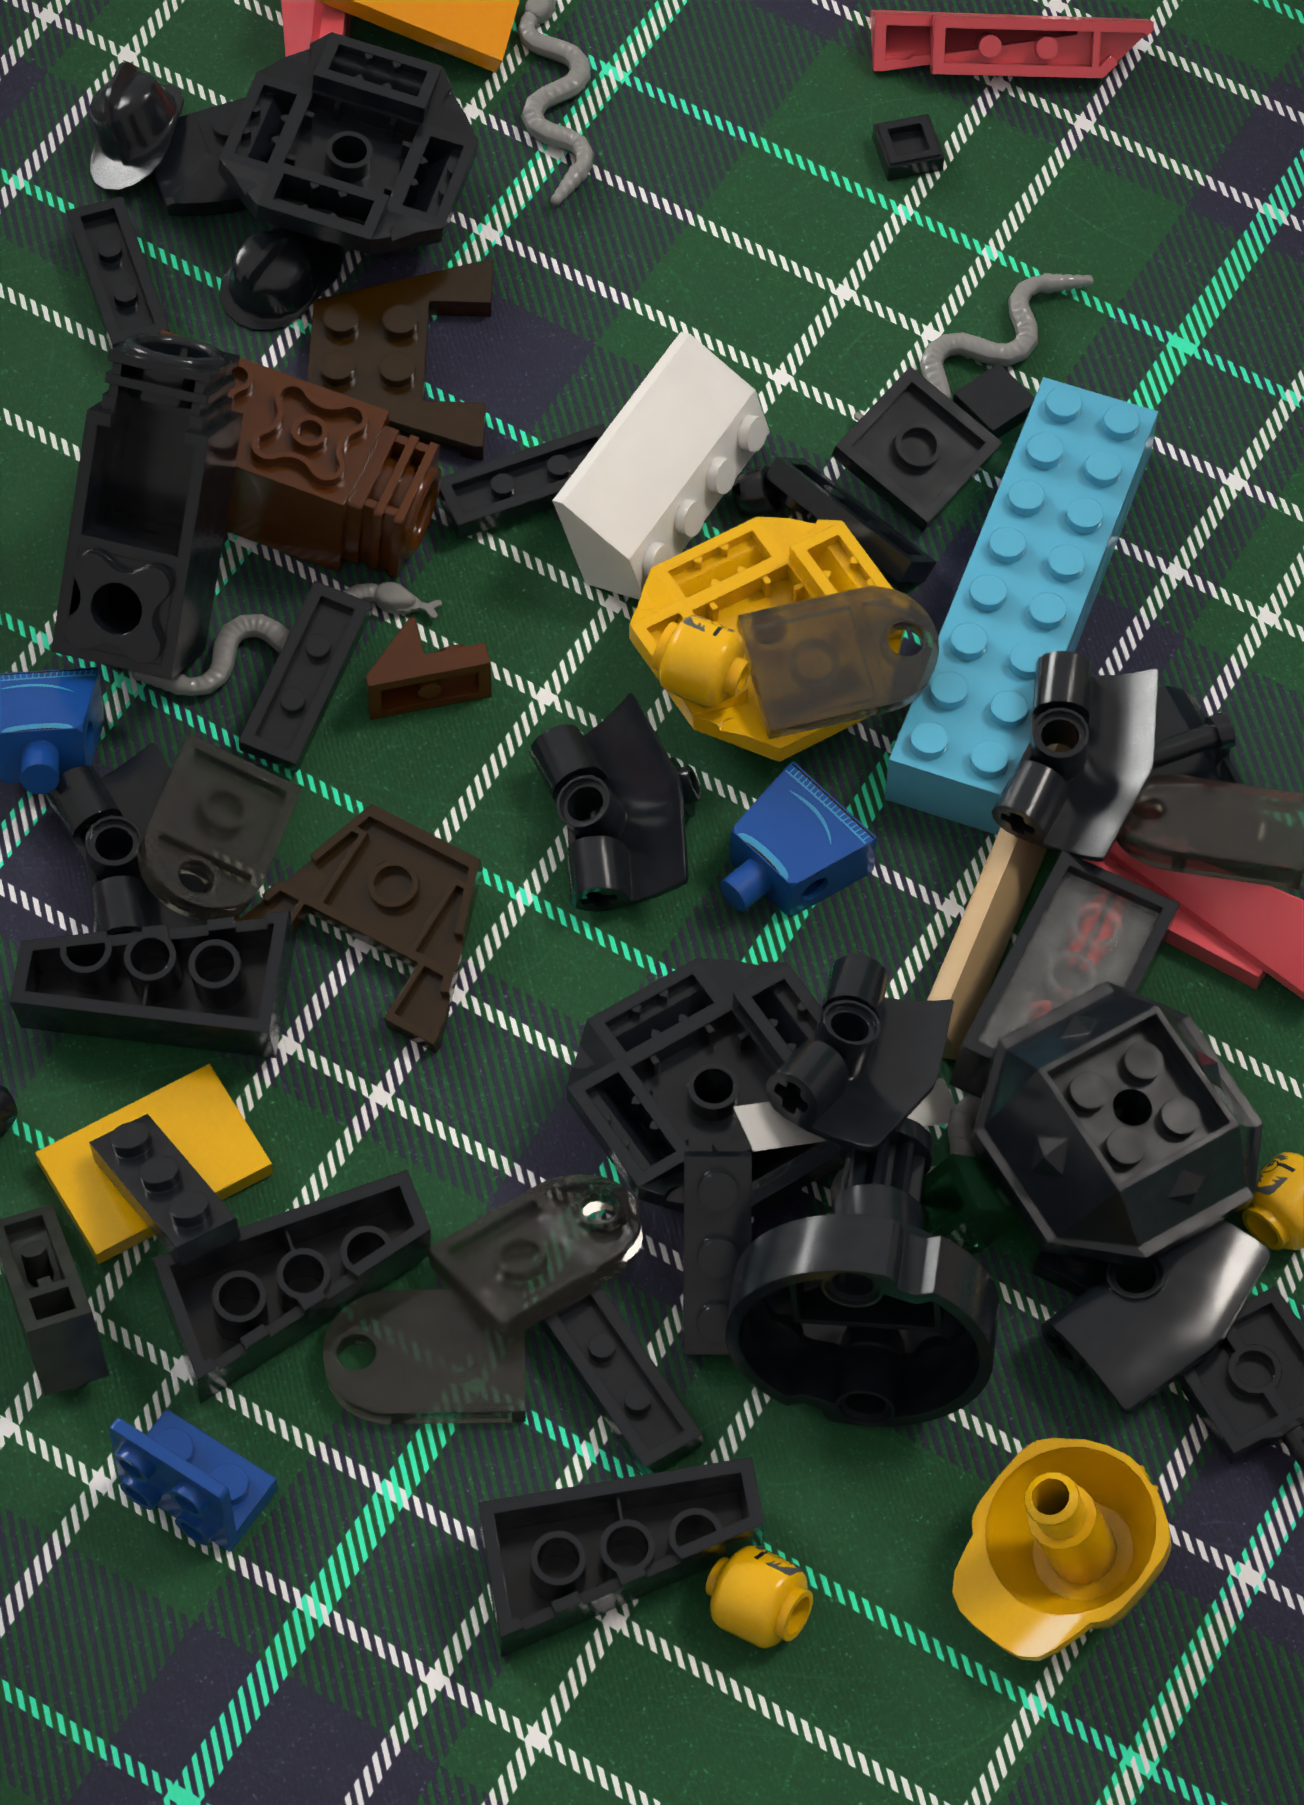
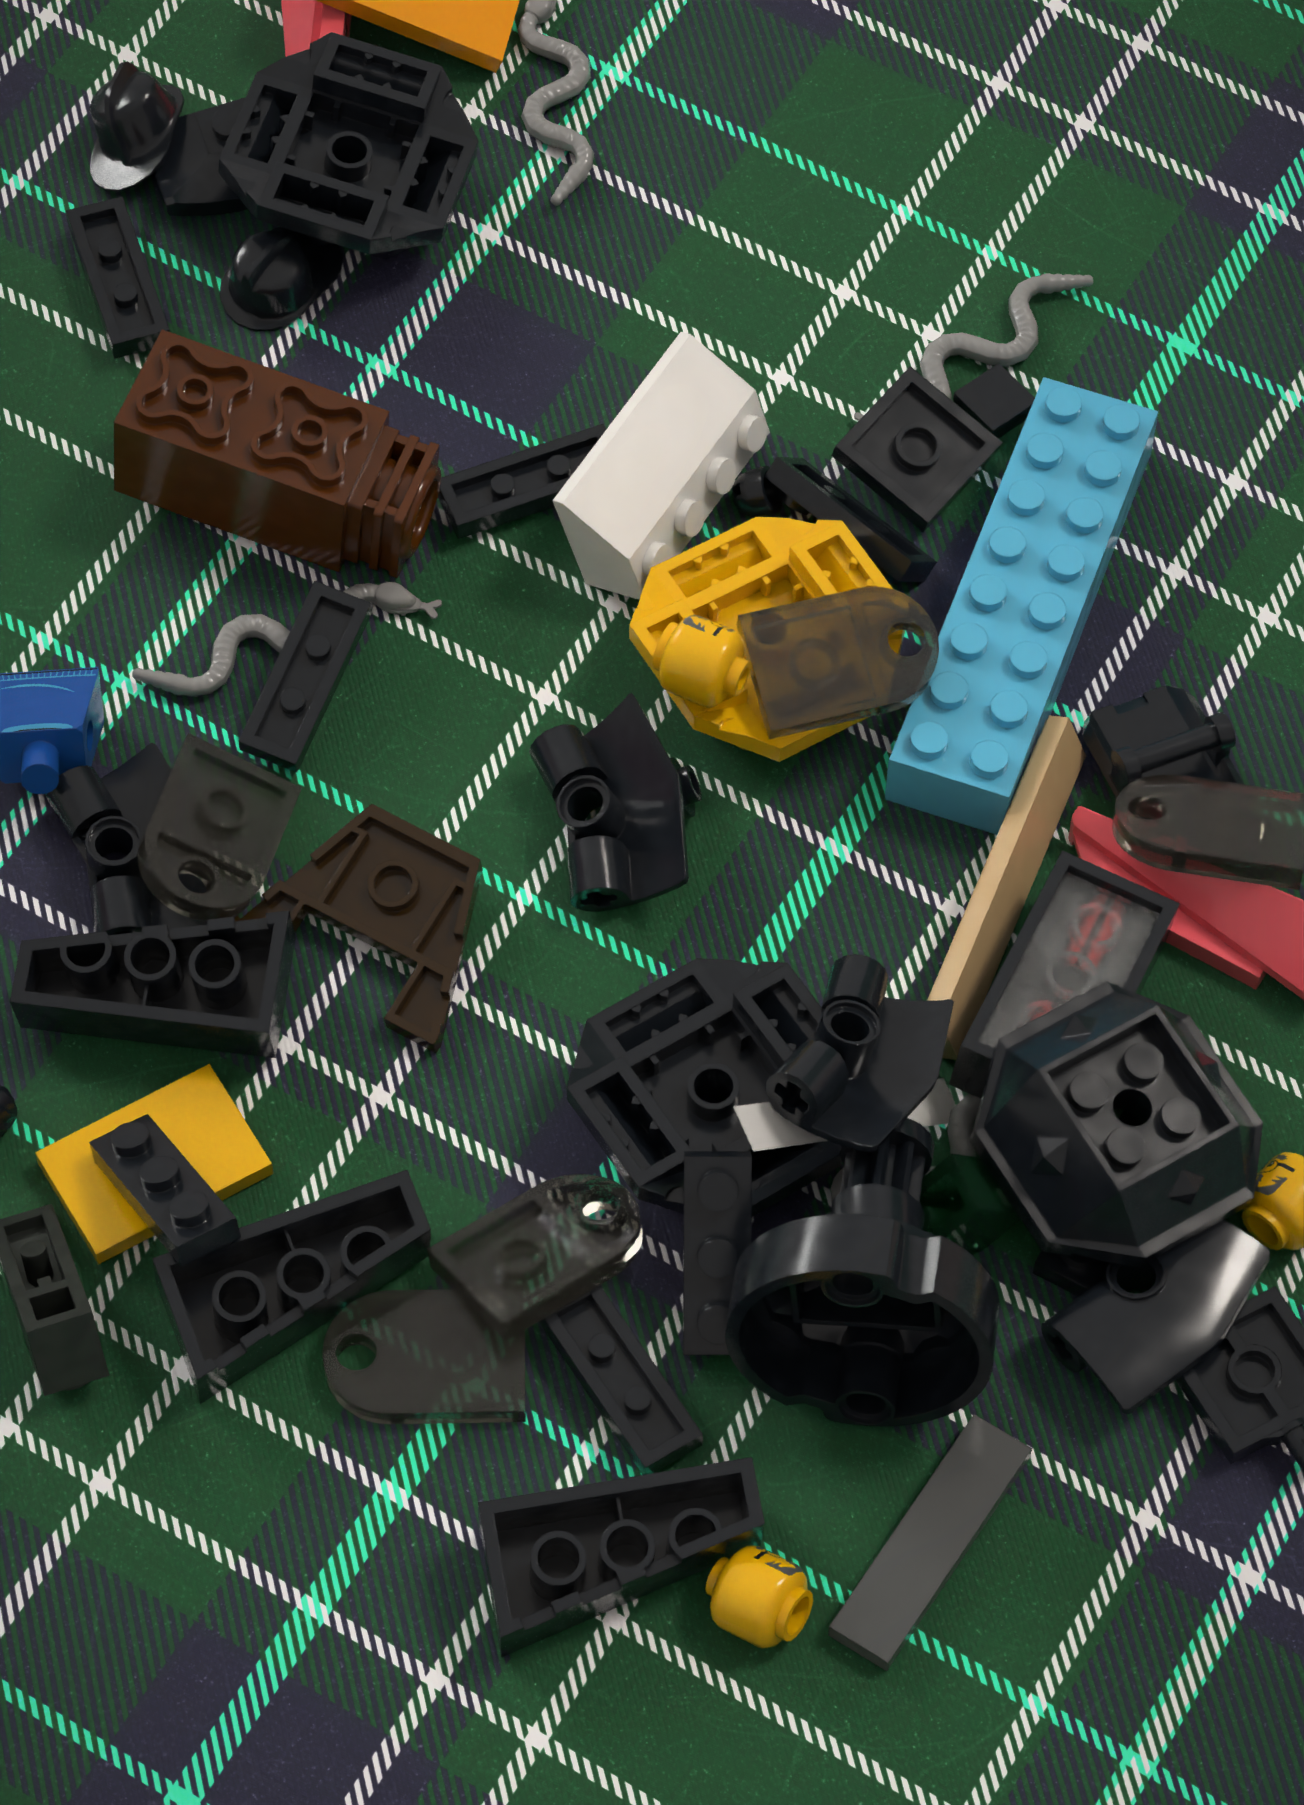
black piece [51,333,244,680] -> none
blue bracket [109,1409,278,1552] -> none
dark brown wing [307,260,494,461] -> none
reddish brown slope [366,616,492,720] -> none
blue torso [719,761,877,916] -> none
coral wedge [870,10,1154,78] -> none
black tile [872,114,944,181] -> none
yellow piece [952,1438,1172,1661] -> none
black panel [991,651,1158,862] -> none
none -> dark grey tile [828,1414,1032,1671]

